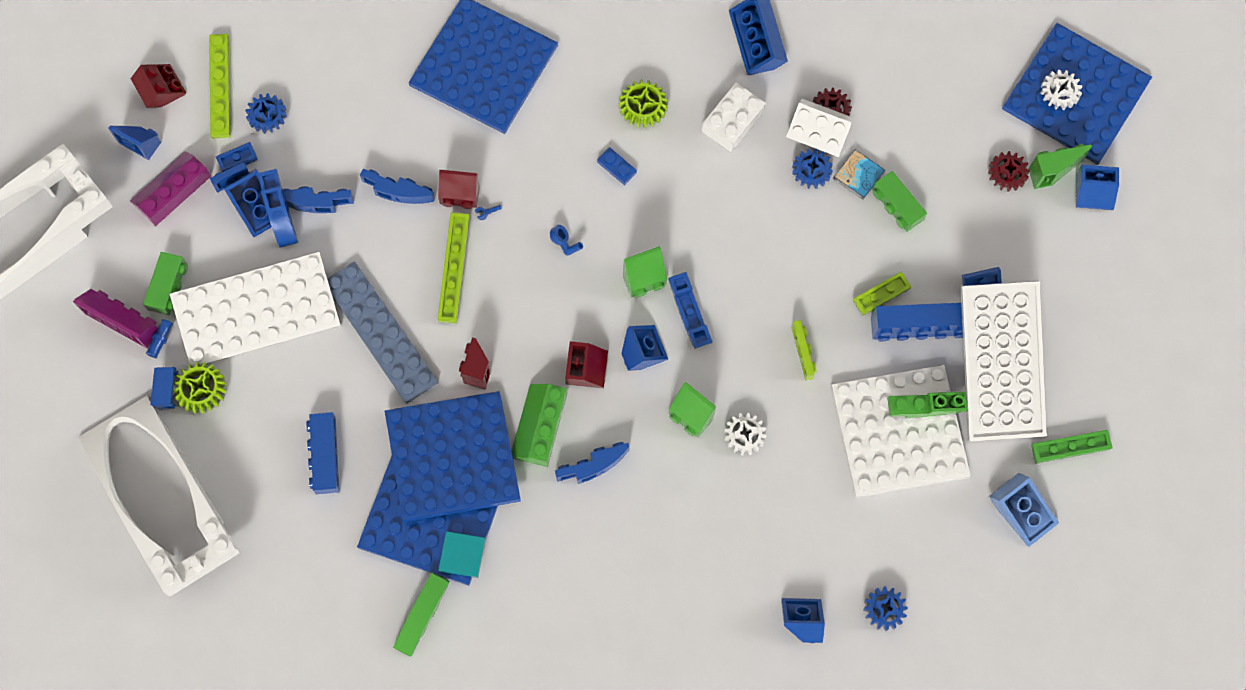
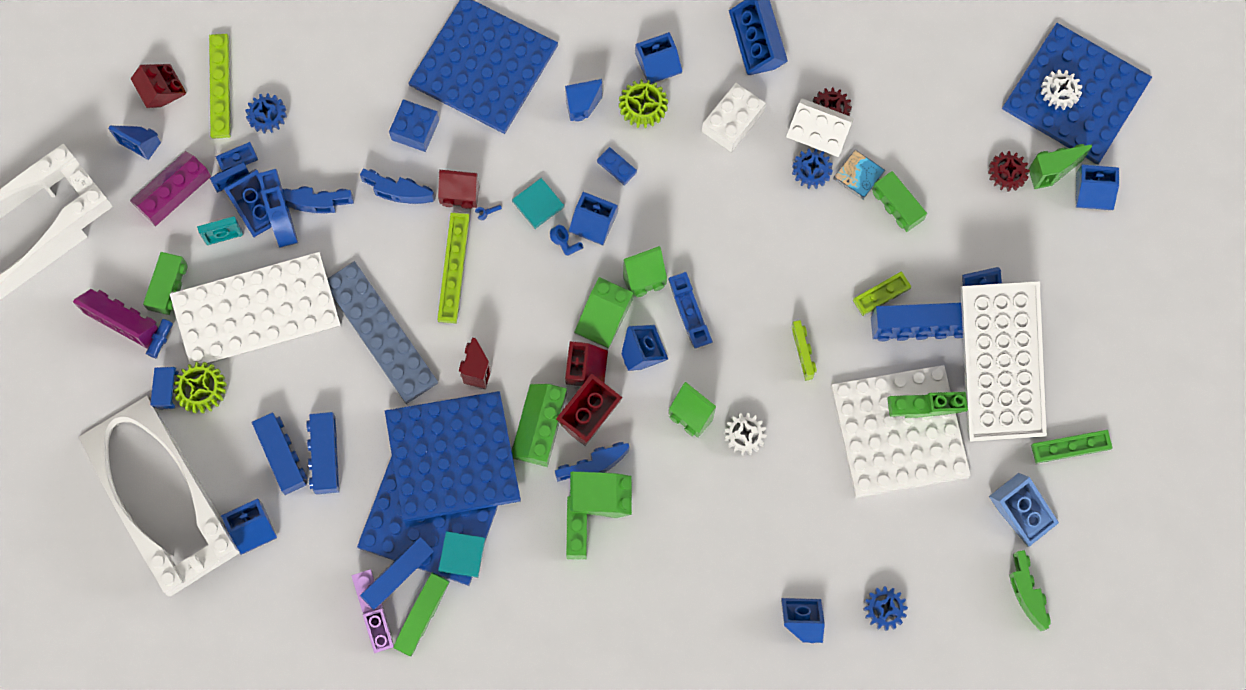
none -> teal tile [197,216,243,245]
none -> blue slope [221,498,277,555]
none -> blue brick [251,412,307,495]
none -> lavender slope [351,569,394,653]
none -> blue slope [360,537,434,610]
none -> blue brick [389,99,439,152]
none -> teal tile [512,178,564,229]
none -> dark red slope [556,374,622,446]
none -> blue slope [565,79,602,121]
none -> bright green brick [566,496,587,559]
none -> blue slope [569,192,618,245]
none -> bright green slope [570,471,632,518]
none -> bright green slope [574,277,634,349]
none -> blue slope [635,32,682,84]
none -> bright green slope [1009,550,1051,631]

